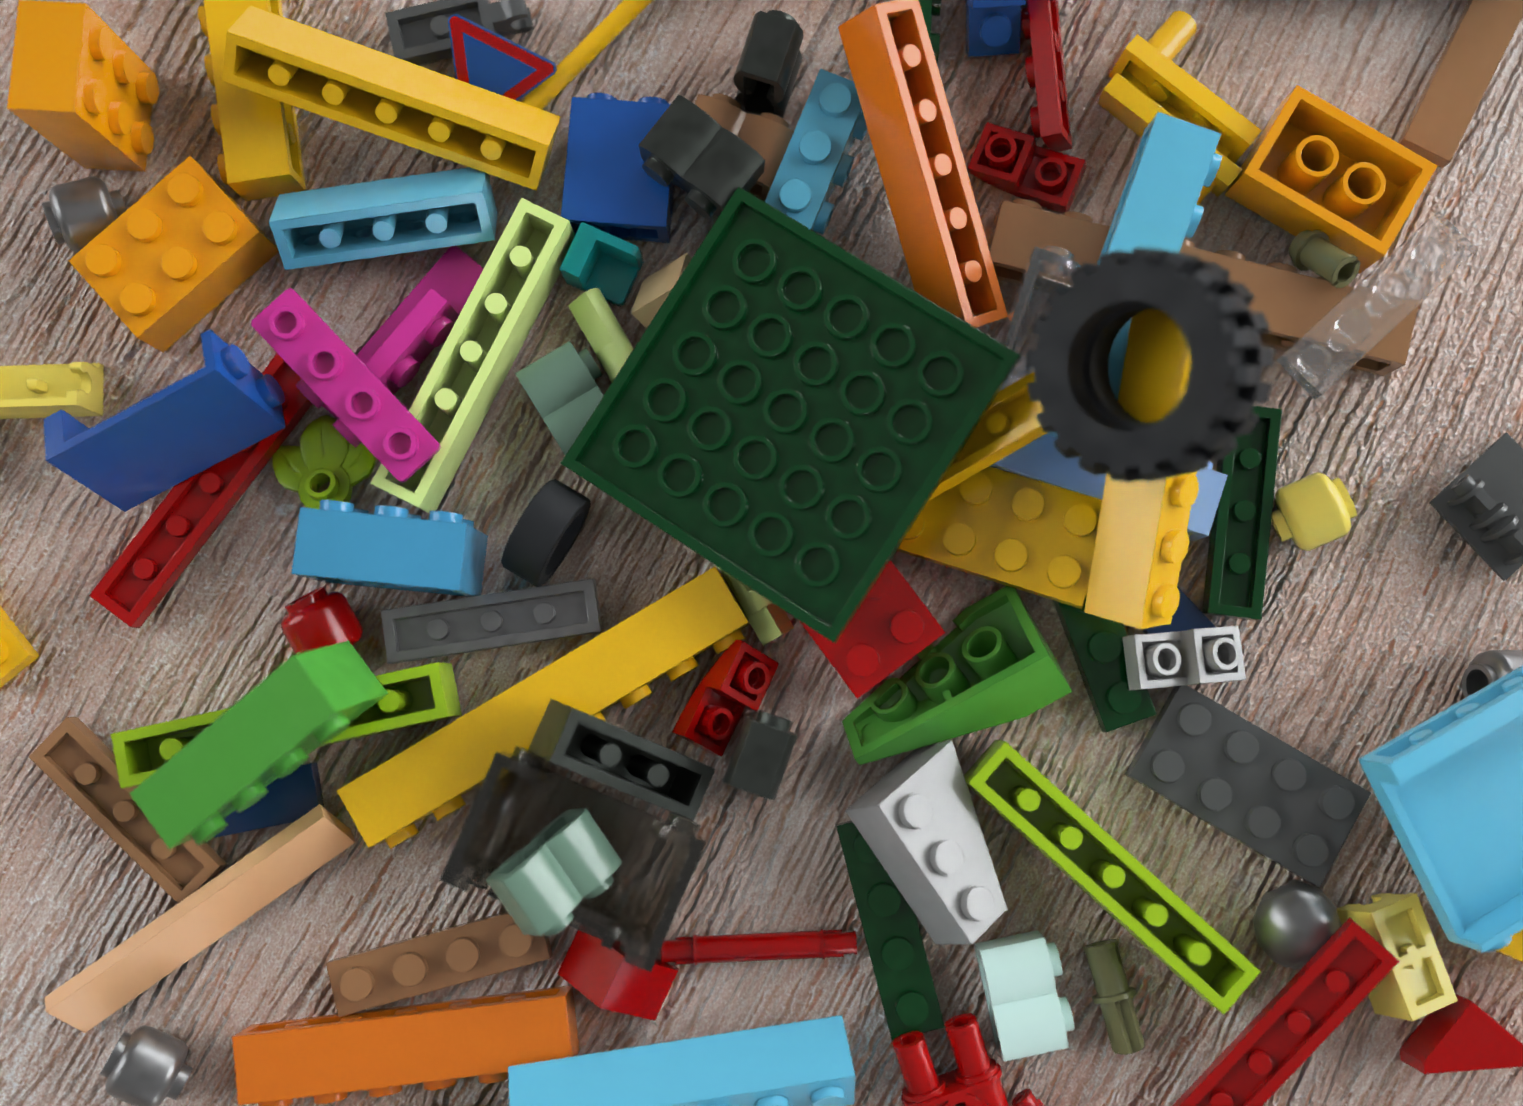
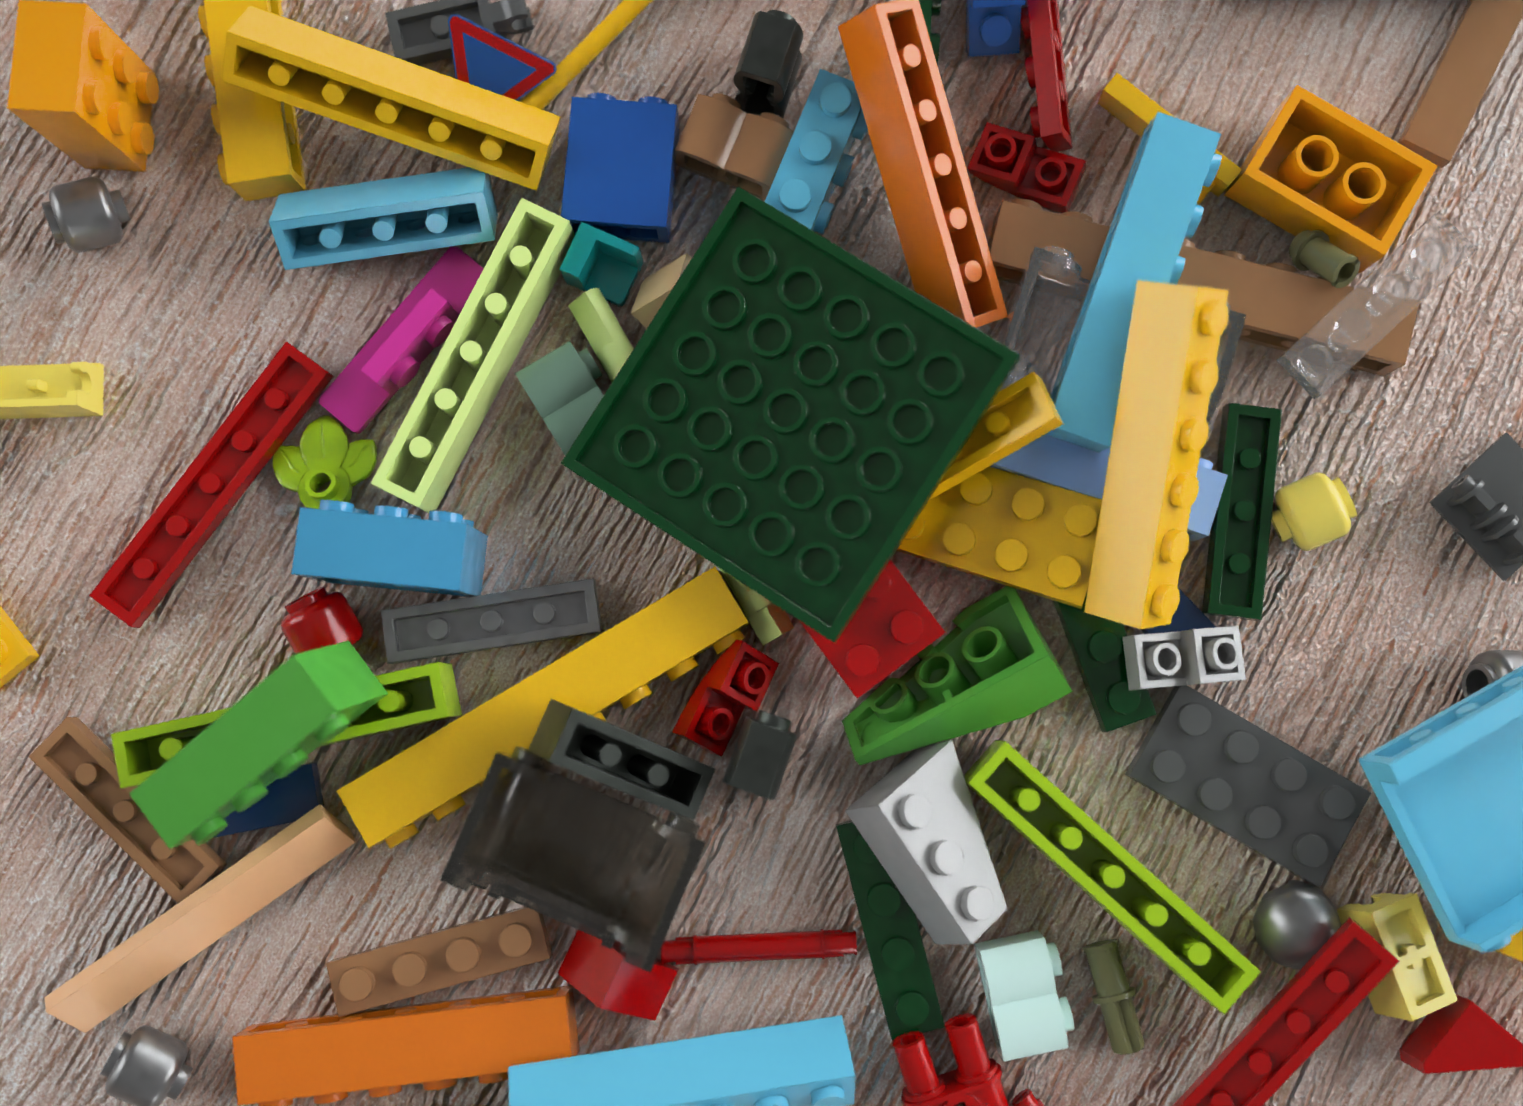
blue panel [43,329,286,512] -> none
light orange brick [68,155,279,353] -> none
dark pink bracket [251,288,441,482] -> none
sand green brick [486,808,622,937] -> none
black tyre [501,479,591,587] -> none
pearl dark grey brick [639,94,765,219] -> none
black tyre [1026,248,1274,482] -> none
yellow piece [1108,10,1262,163] -> none

